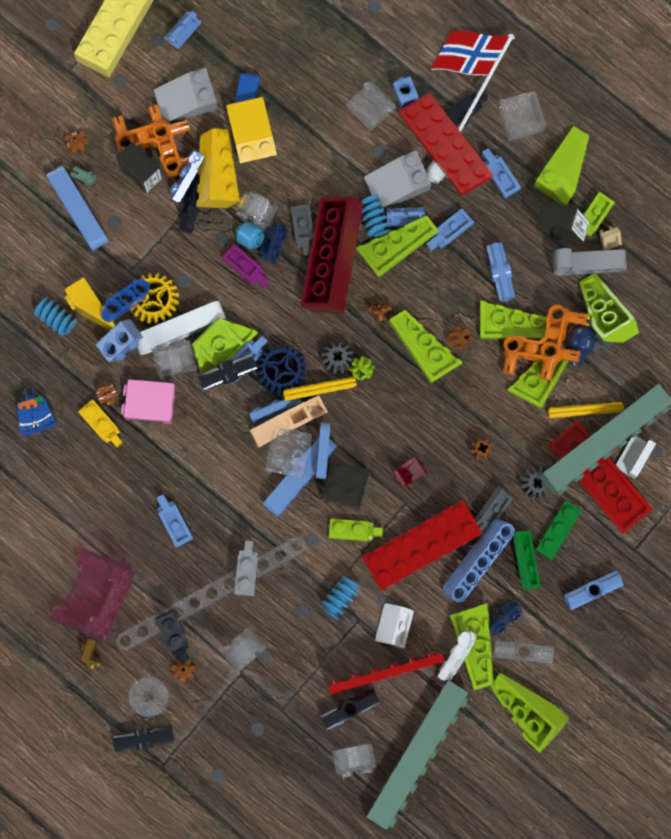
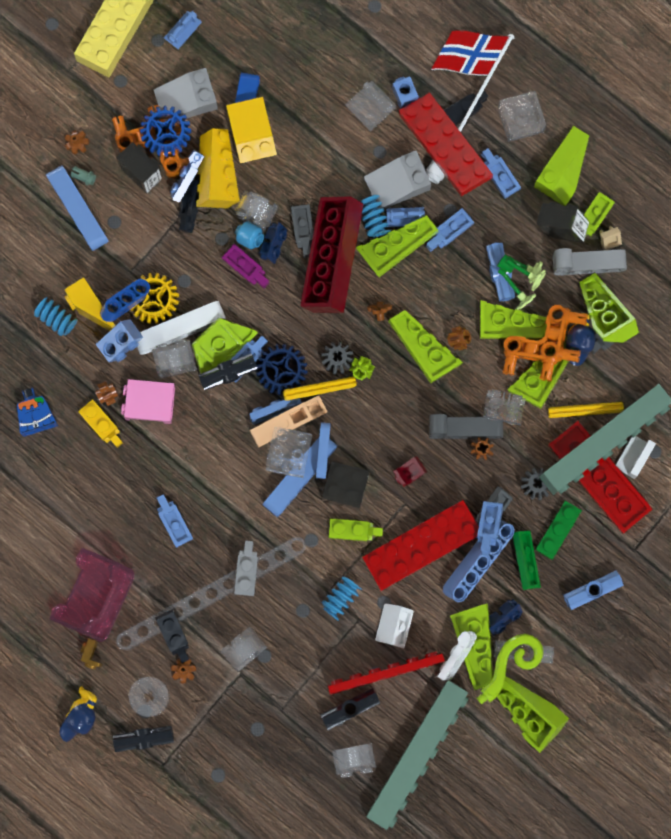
none -> dark blue hair [59,686,97,742]
none -> blue gear [140,106,191,157]
none -> dark grey beam [429,414,503,439]
none -> medium blue hinge [477,501,503,556]
none -> lime plant [477,634,544,705]
none -> clear hinge [483,389,526,426]
none -> plant [496,254,546,310]

